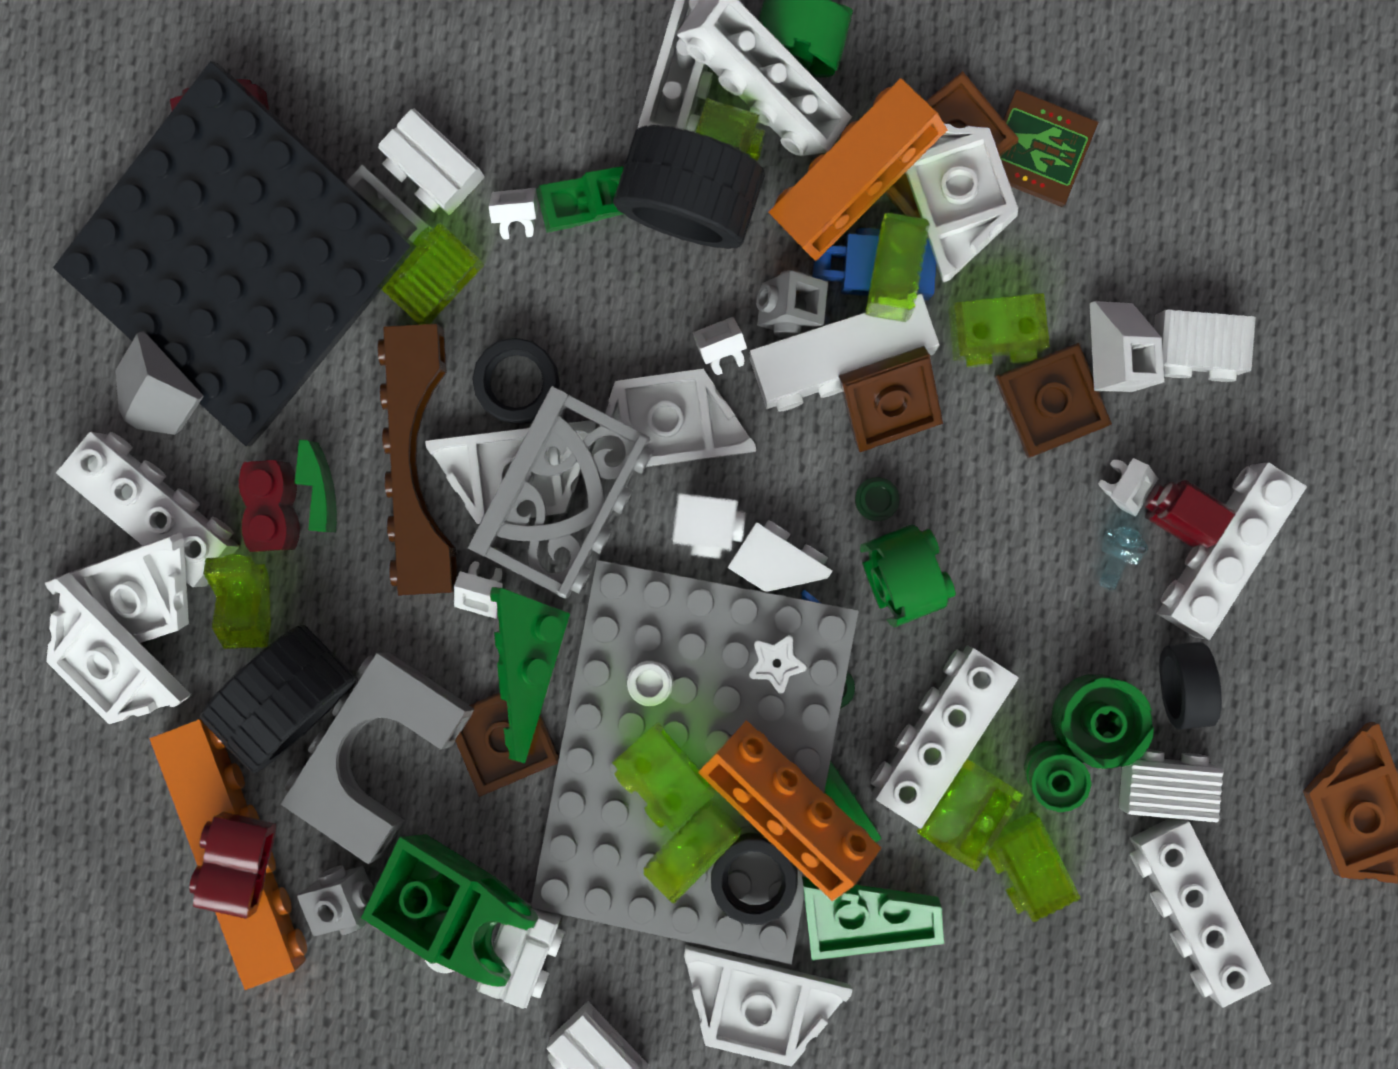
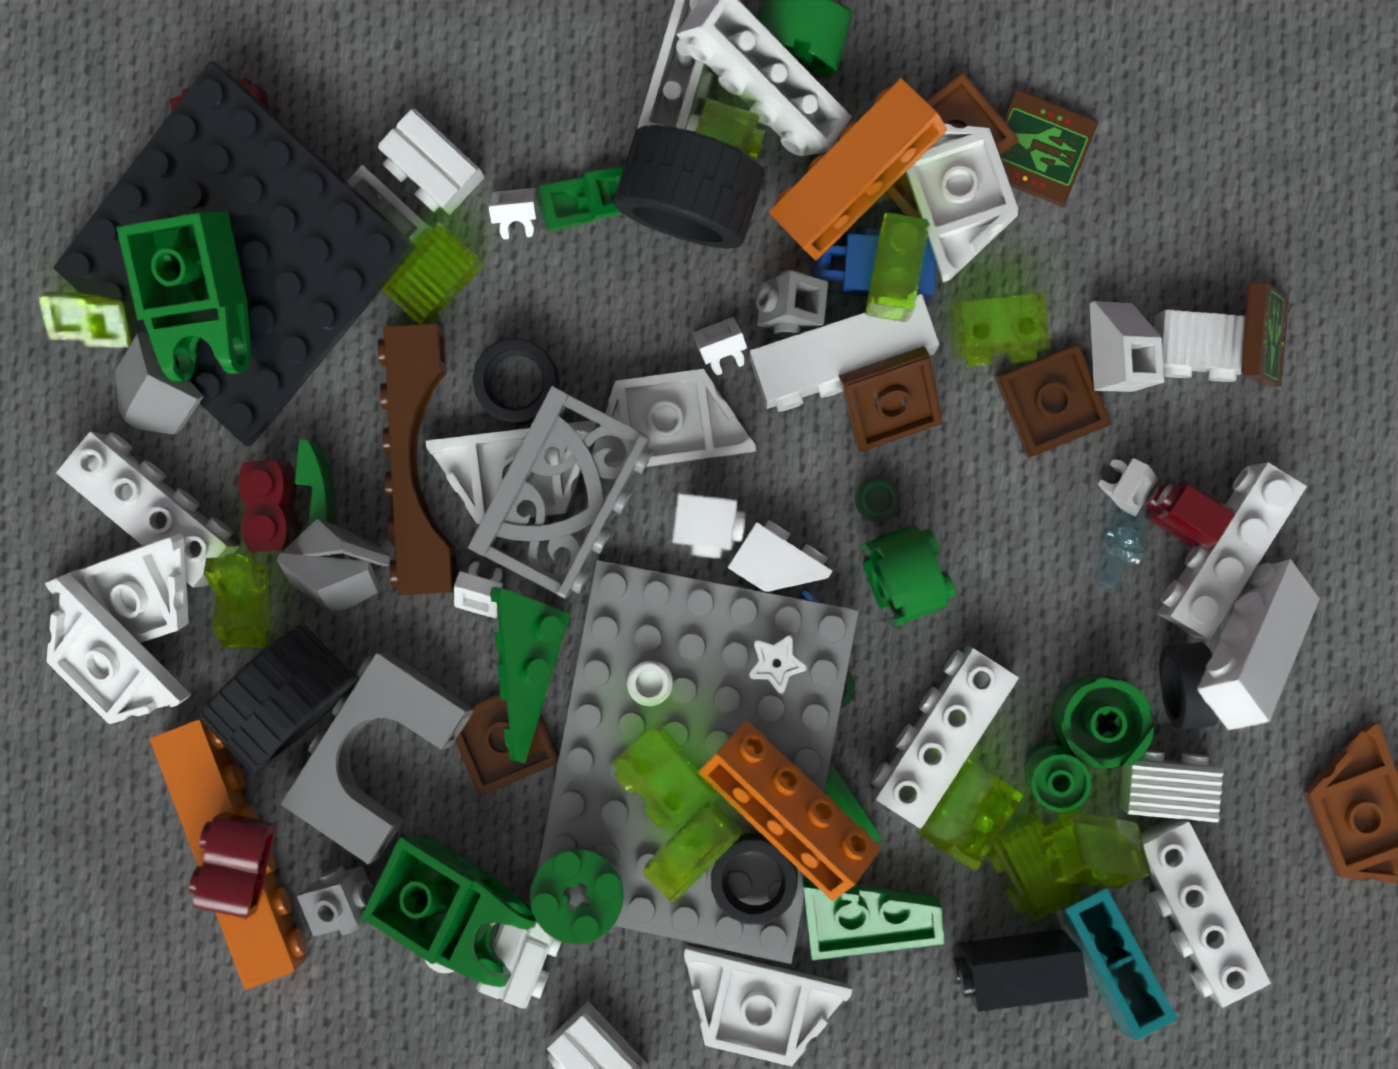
none -> clear neon green slope [39,292,131,347]
none -> green brick [117,211,251,382]
none -> light grey slope [277,553,379,612]
none -> light grey slope [284,519,390,566]
none -> green brick [530,848,624,944]
none -> black brick [952,929,1089,1012]
none -> clear neon green brick [1041,809,1151,890]
none -> teal brick [1063,888,1179,1041]
none -> white brick [1197,559,1320,730]
none -> reddish brown tile [1241,283,1289,387]

